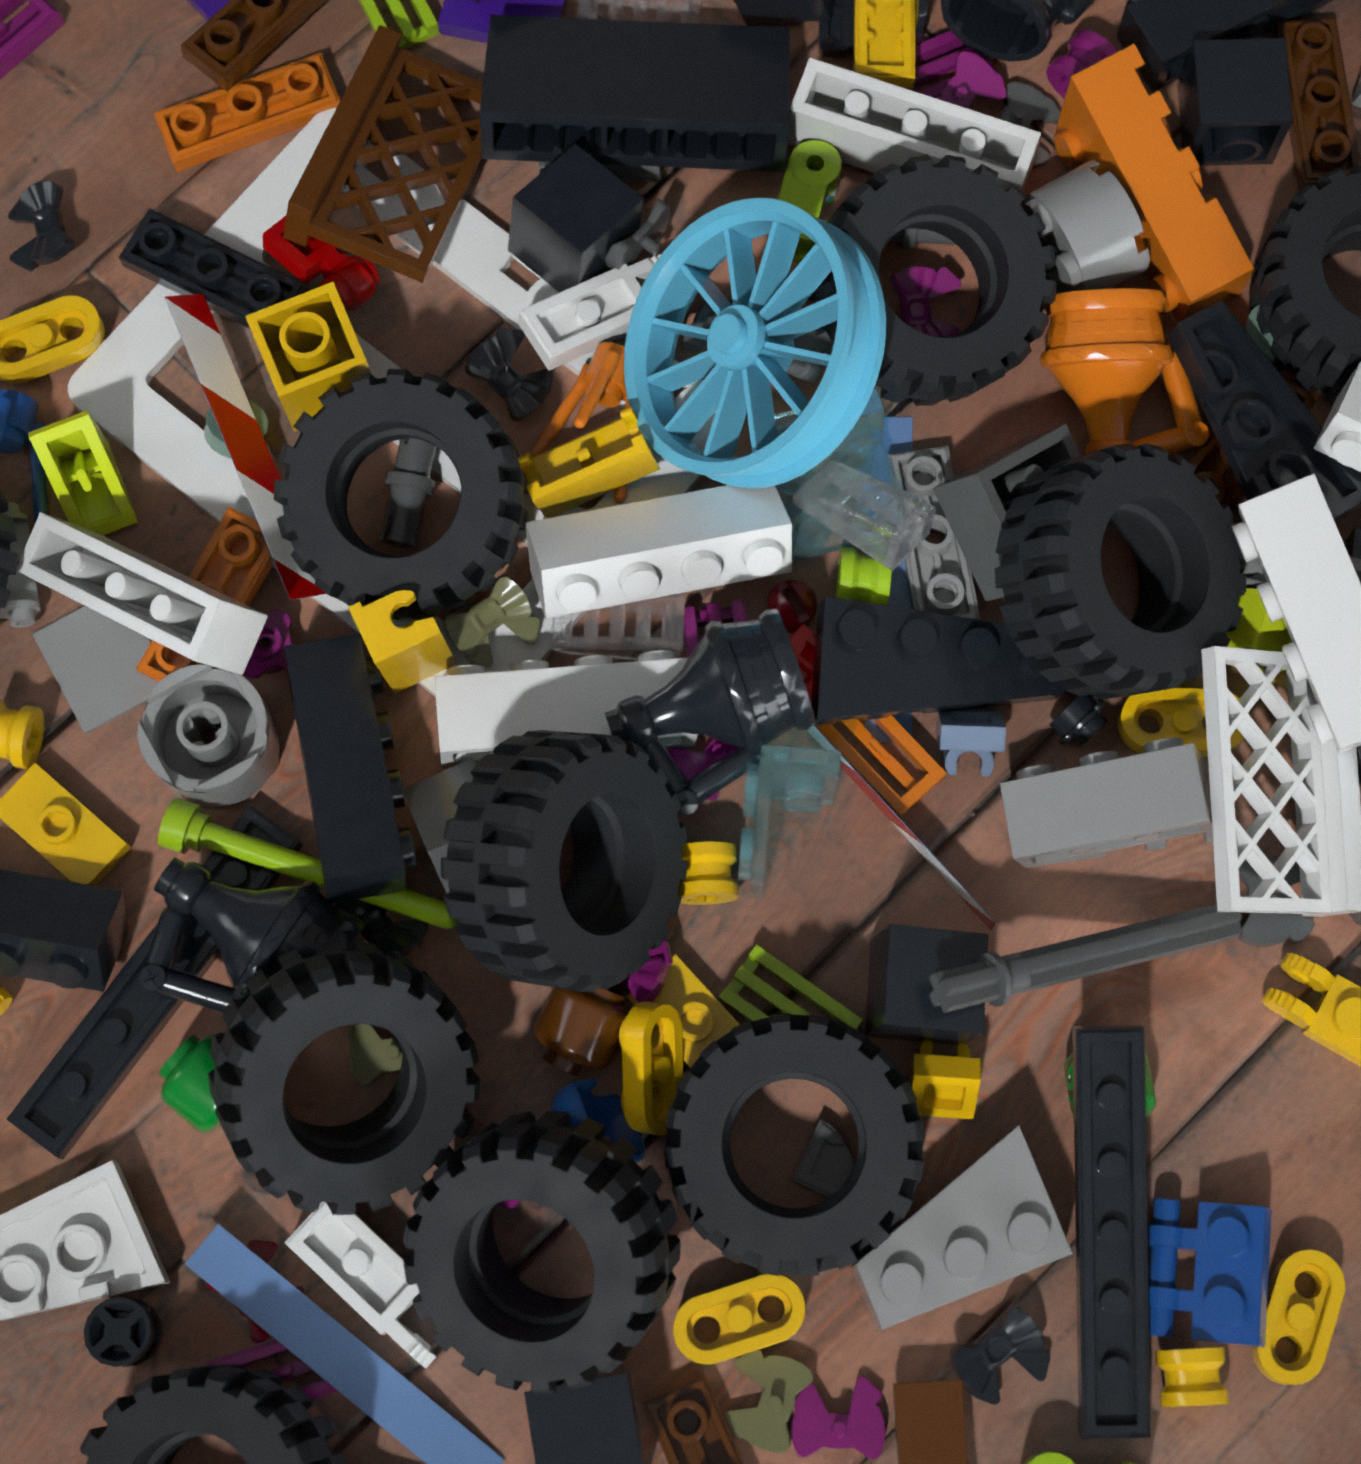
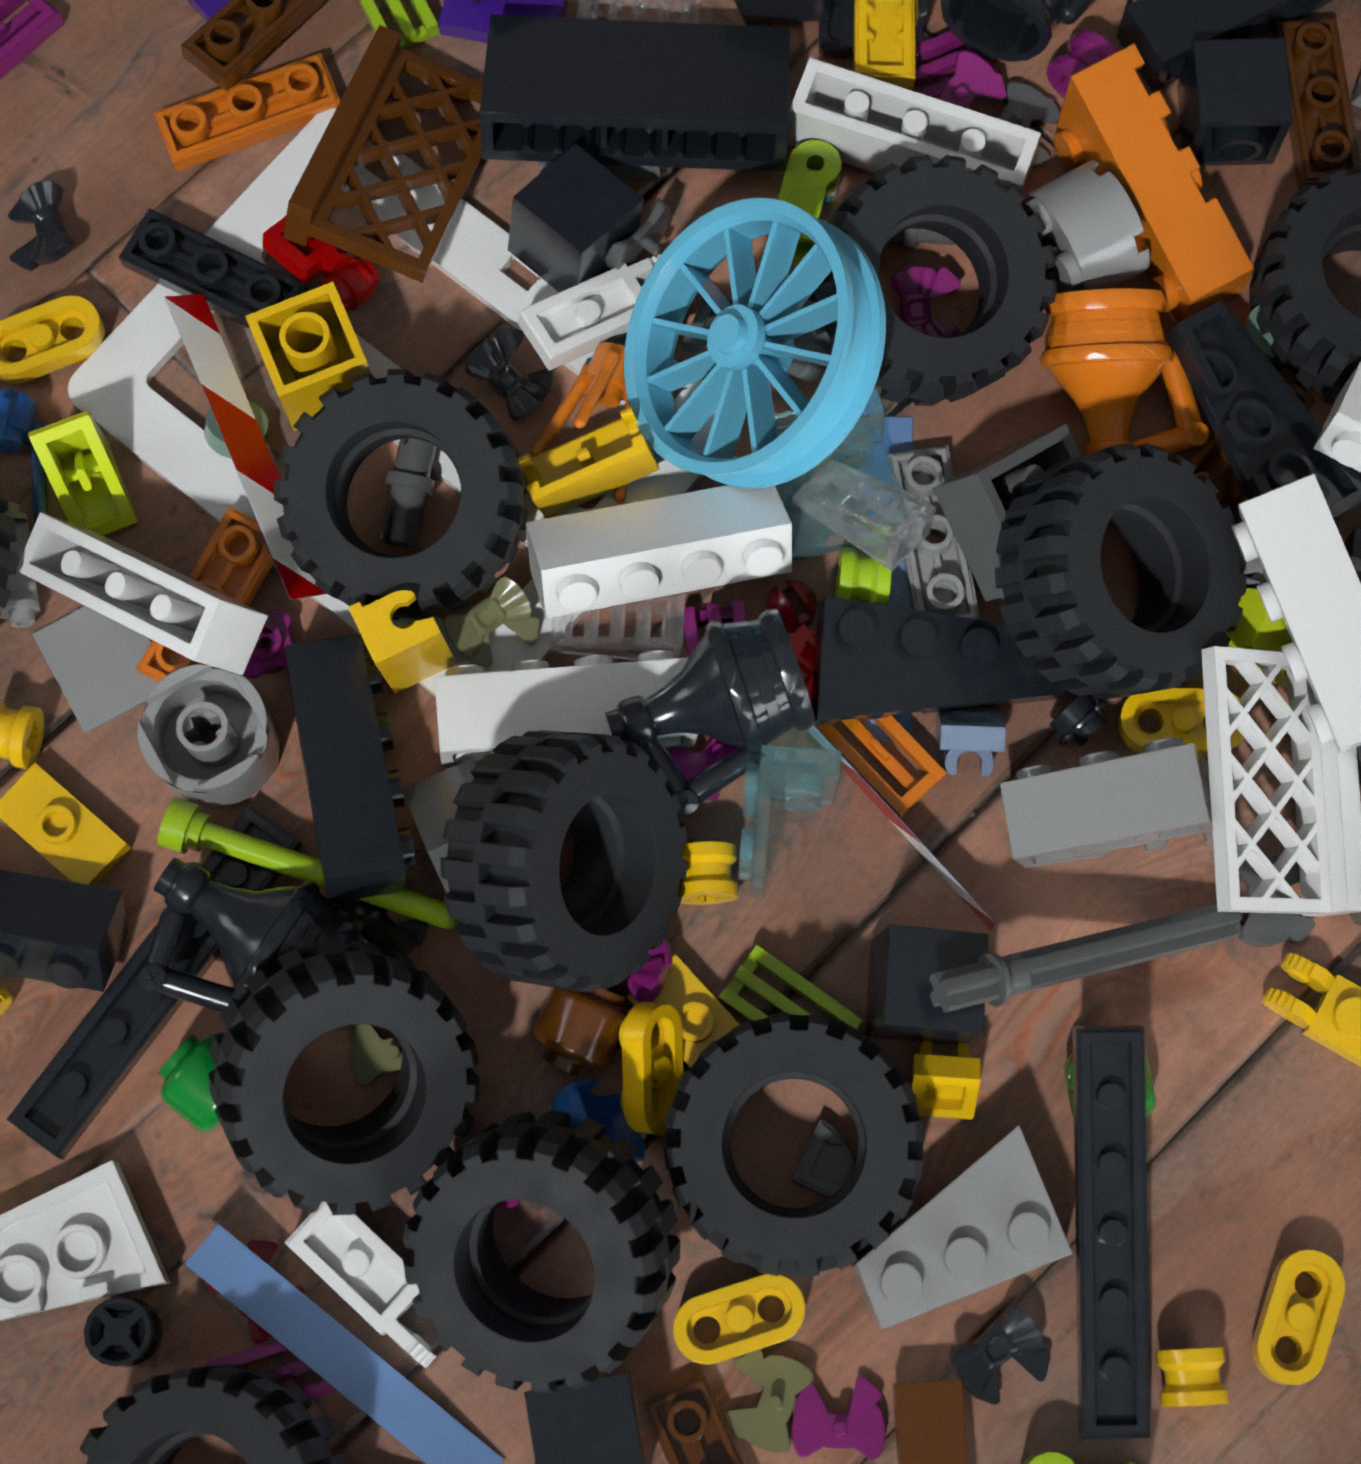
blue plate [1147,1198,1272,1347] -> none

